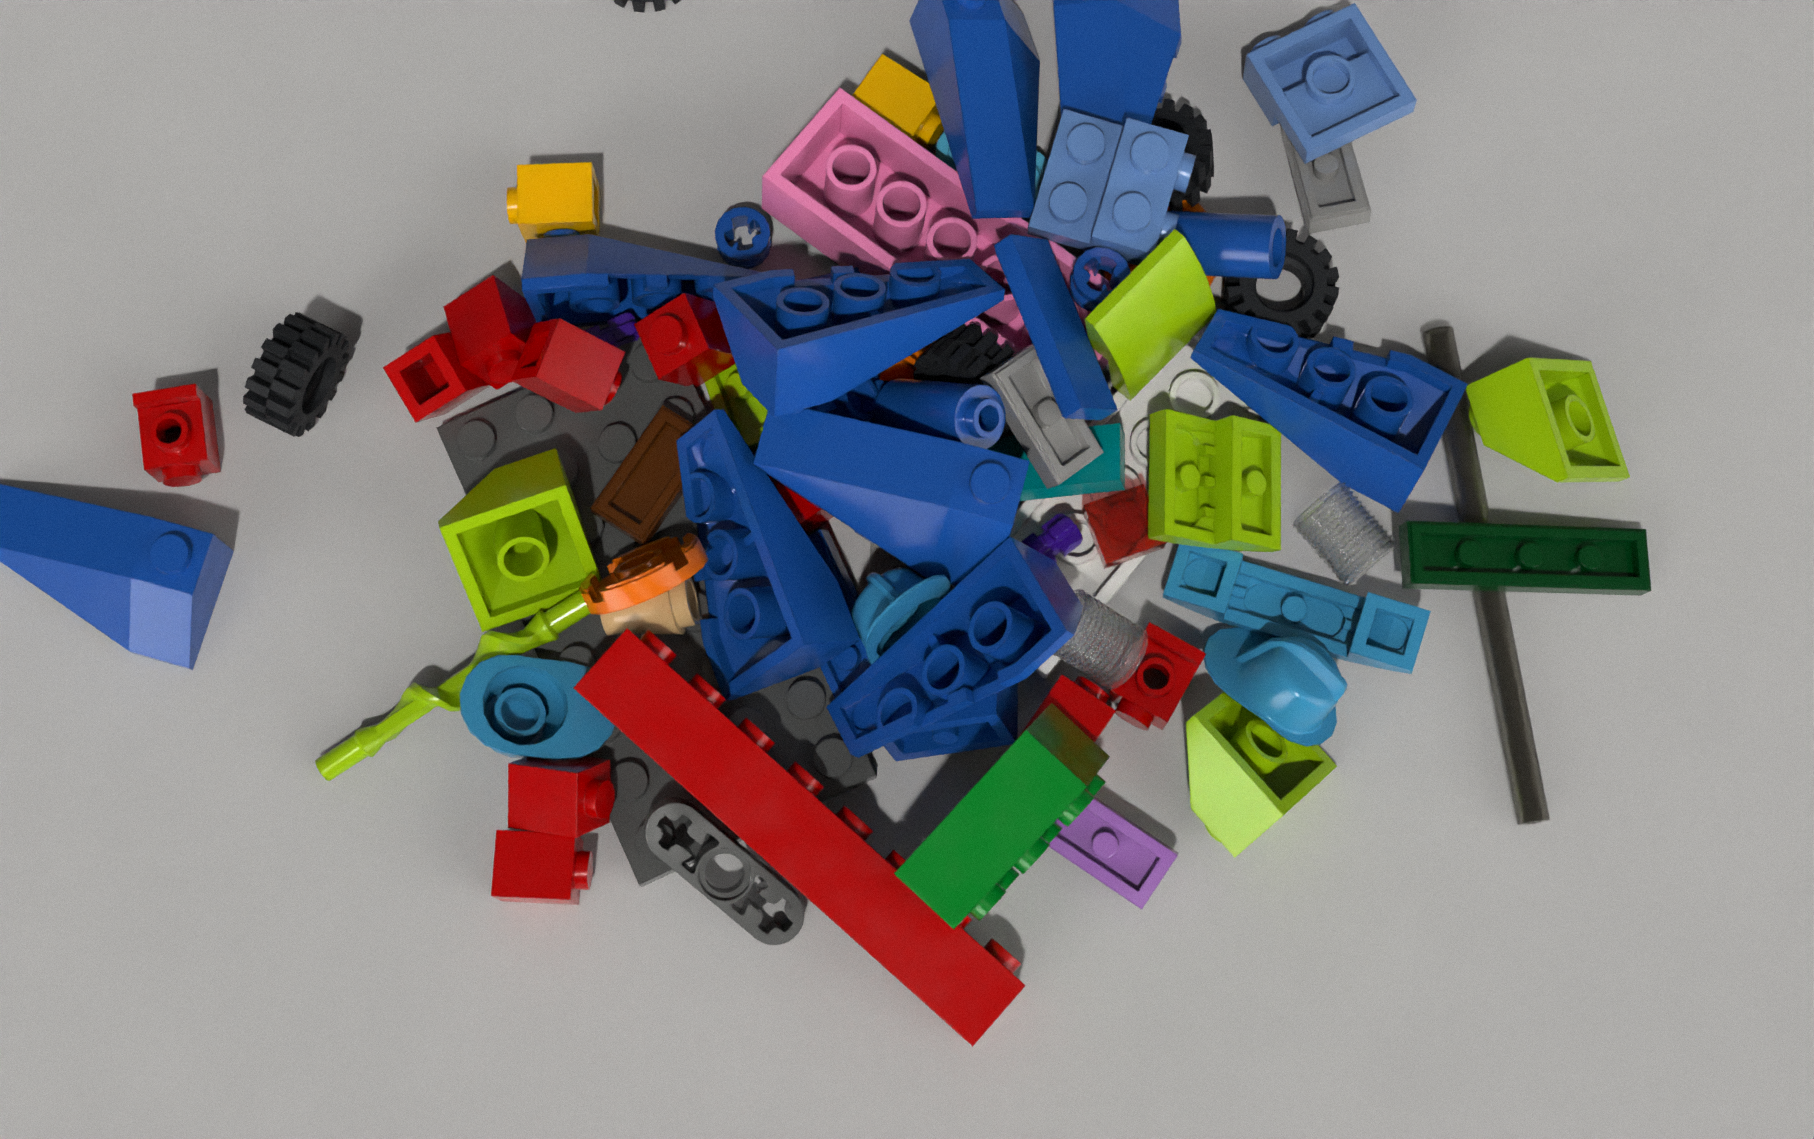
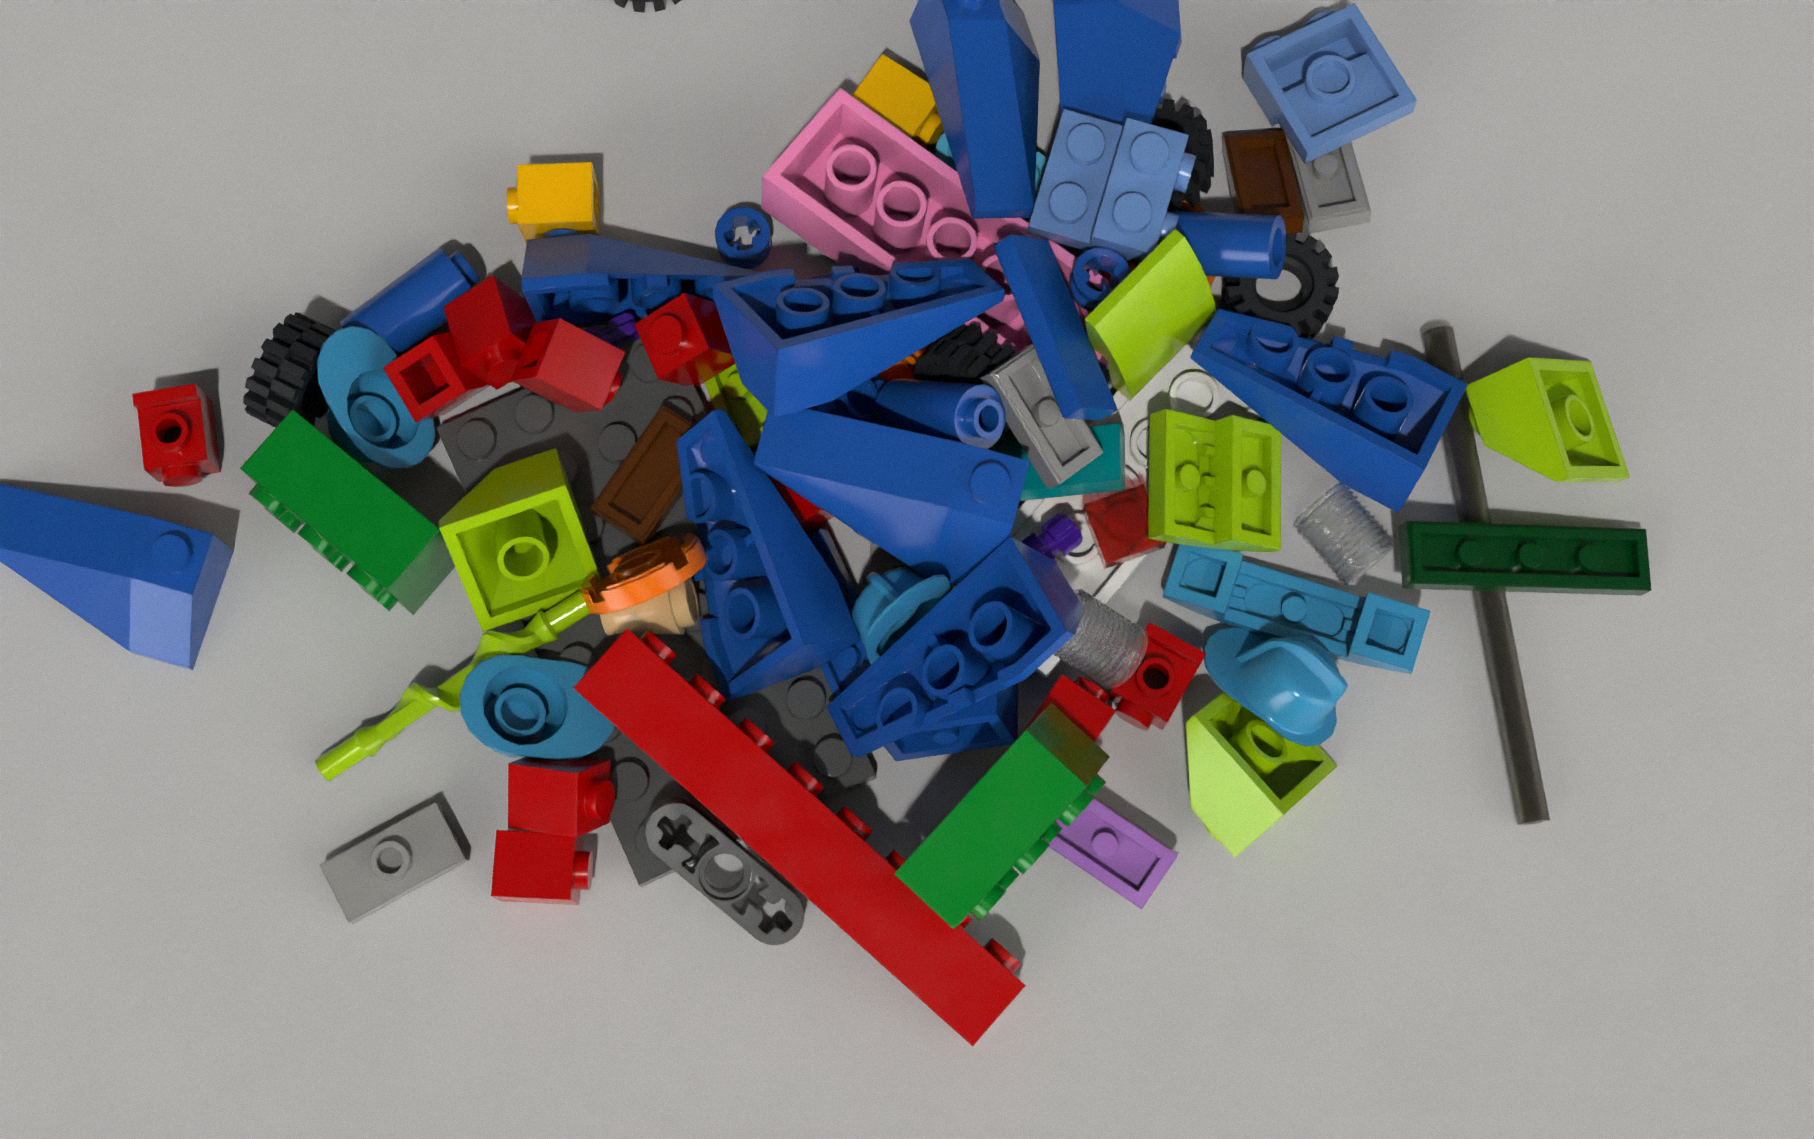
none -> green brick [240,409,455,615]
none -> dark azure piece [317,326,435,469]
none -> light grey plate [319,802,469,924]
none -> blue brick [338,248,480,357]
none -> reddish brown tile [1222,131,1304,234]

